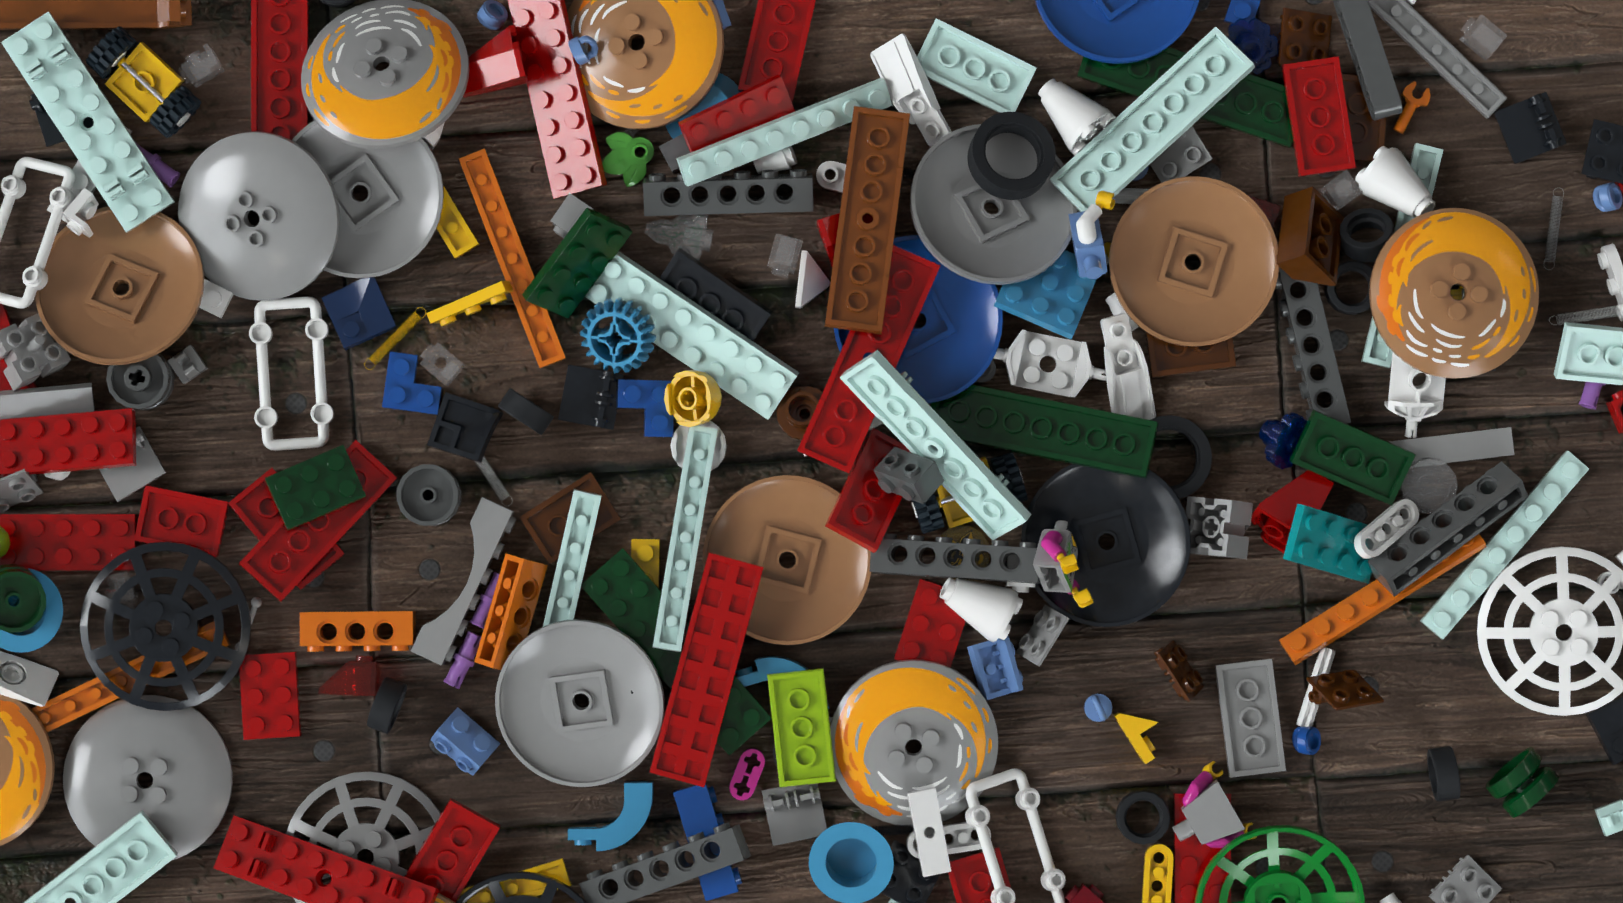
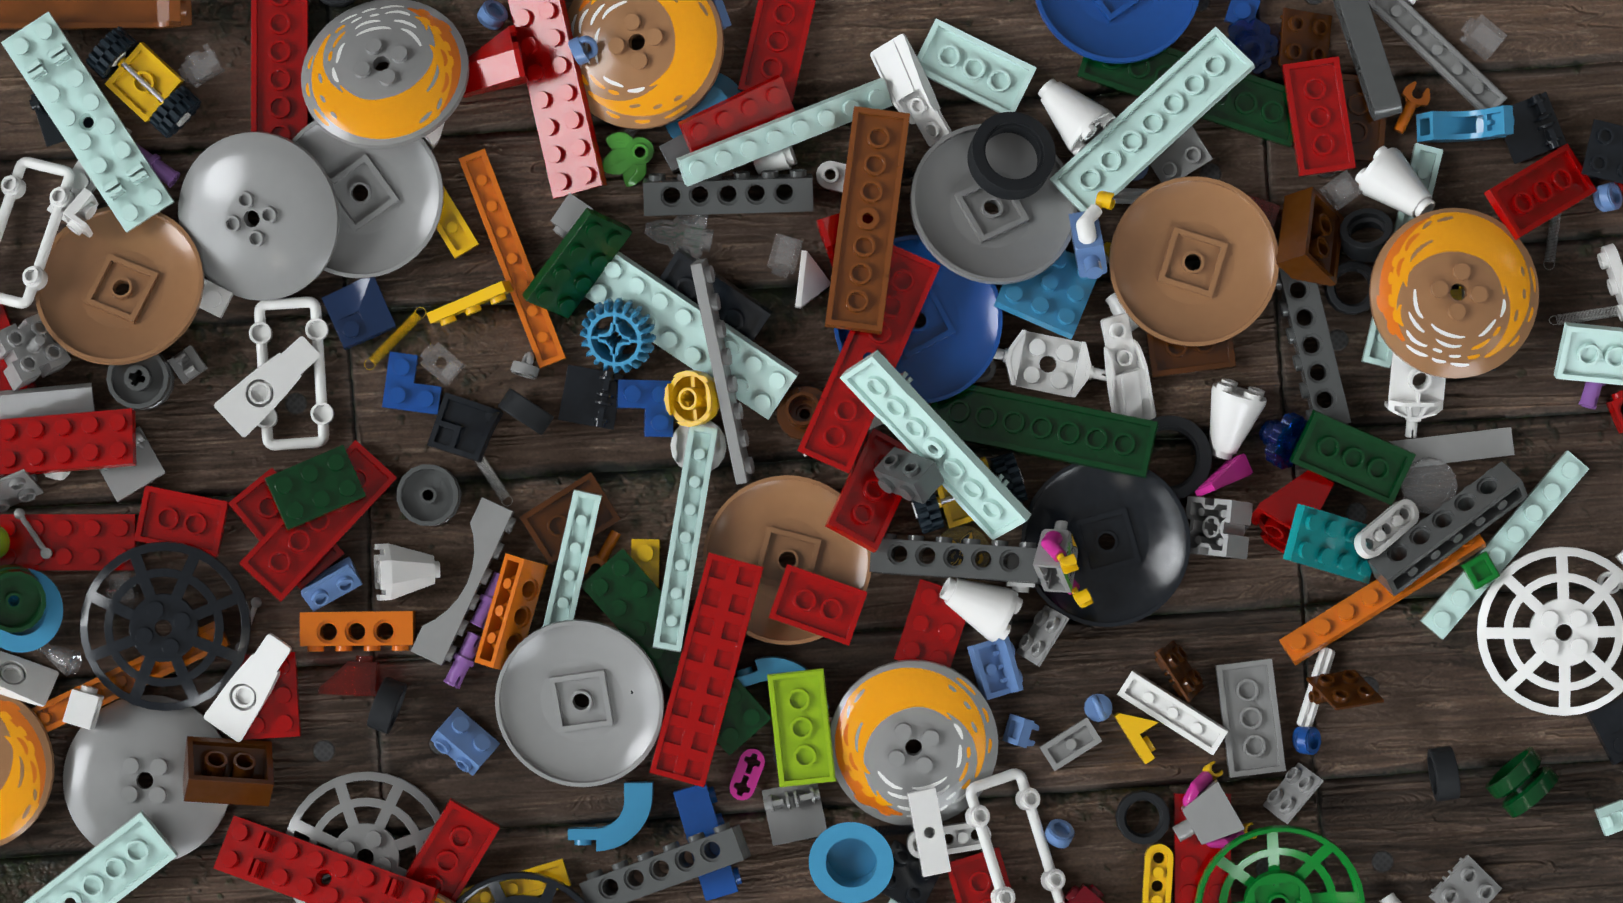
none -> light grey hinge [14,508,53,559]
none -> clear cone [36,643,83,676]
none -> white brick [62,685,104,730]
none -> reddish brown slope [183,736,274,806]
none -> white piece [204,633,292,742]
none -> white piece [214,336,320,437]
none -> medium blue bracket [301,557,362,612]
none -> white cone [374,543,440,601]
none -> light grey tile [510,351,540,380]
none -> orange bar [584,529,621,574]
none -> light grey plate [690,258,755,485]
none -> red plate [769,564,868,646]
none -> medium blue tile [1002,714,1039,748]
none -> light grey plate [1039,717,1102,771]
none -> medium blue tile [1045,819,1075,848]
none -> white plate [1117,670,1229,755]
none -> dark pink slope [1195,453,1253,497]
none -> white cone [1209,378,1267,460]
none -> light grey hinge [1263,762,1324,825]
none -> dark azure arch [1416,105,1515,143]
none -> green tile [1460,551,1500,590]
none -> red plate [1484,143,1597,240]

